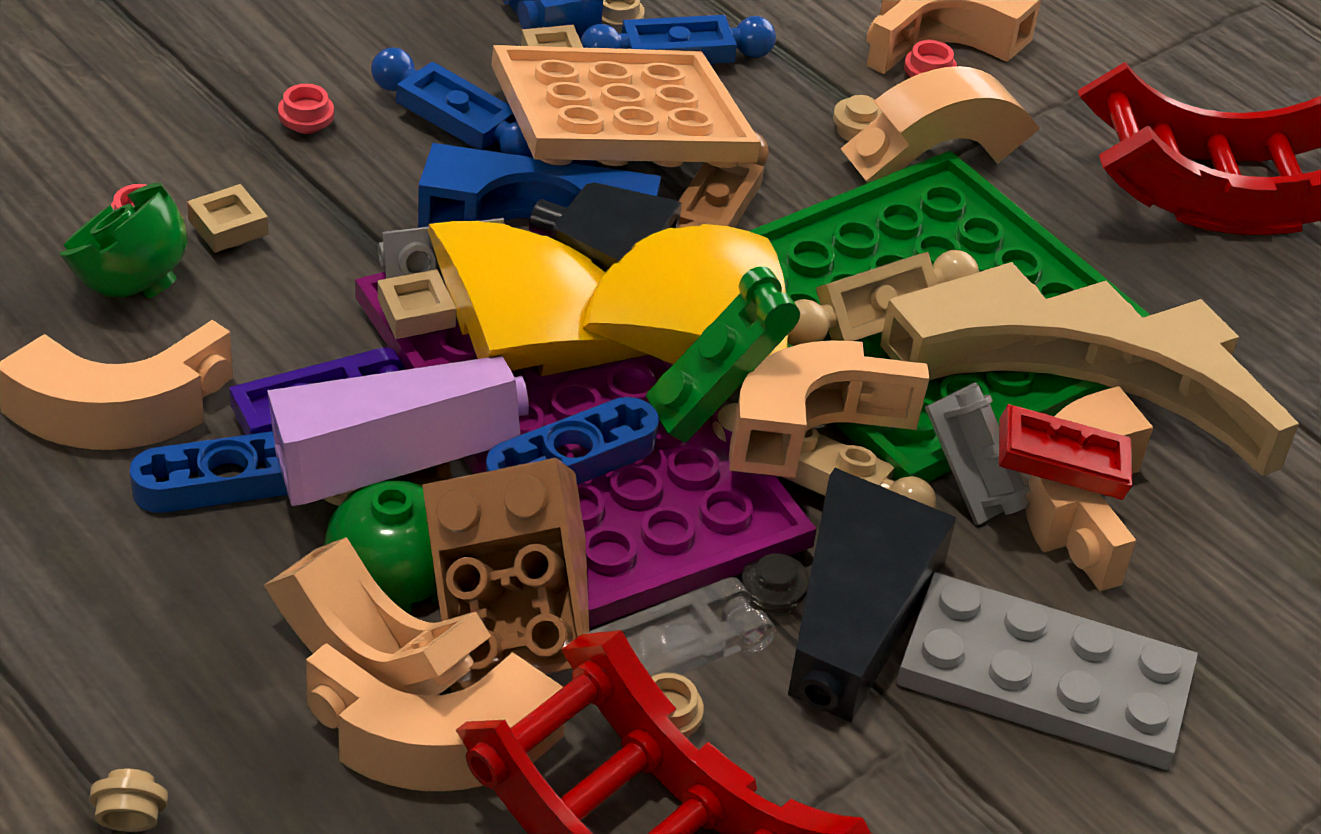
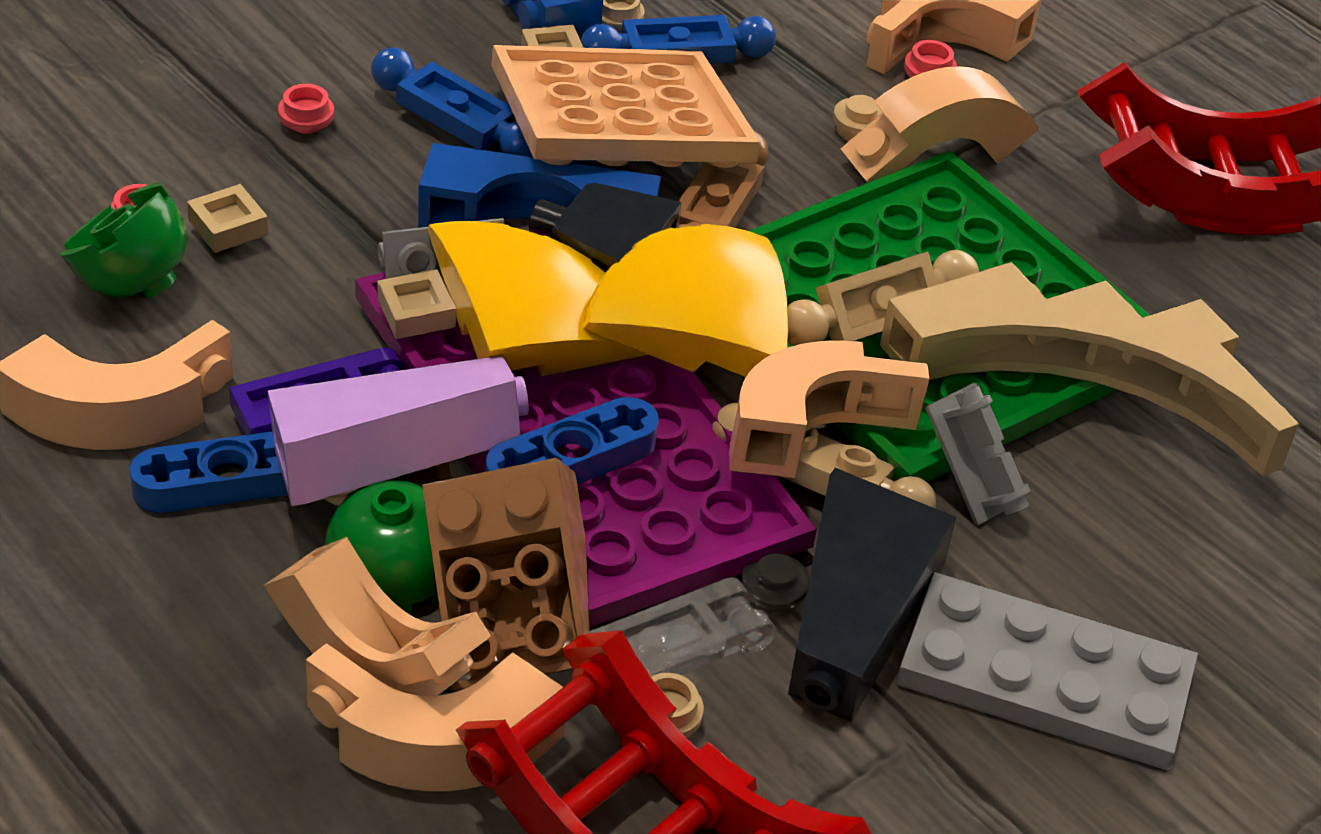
tan plate [89,769,168,832] -> none
green plate [646,266,800,443] -> none
red plate [999,404,1132,500] -> none
light nougat arch [1026,386,1153,592] -> none

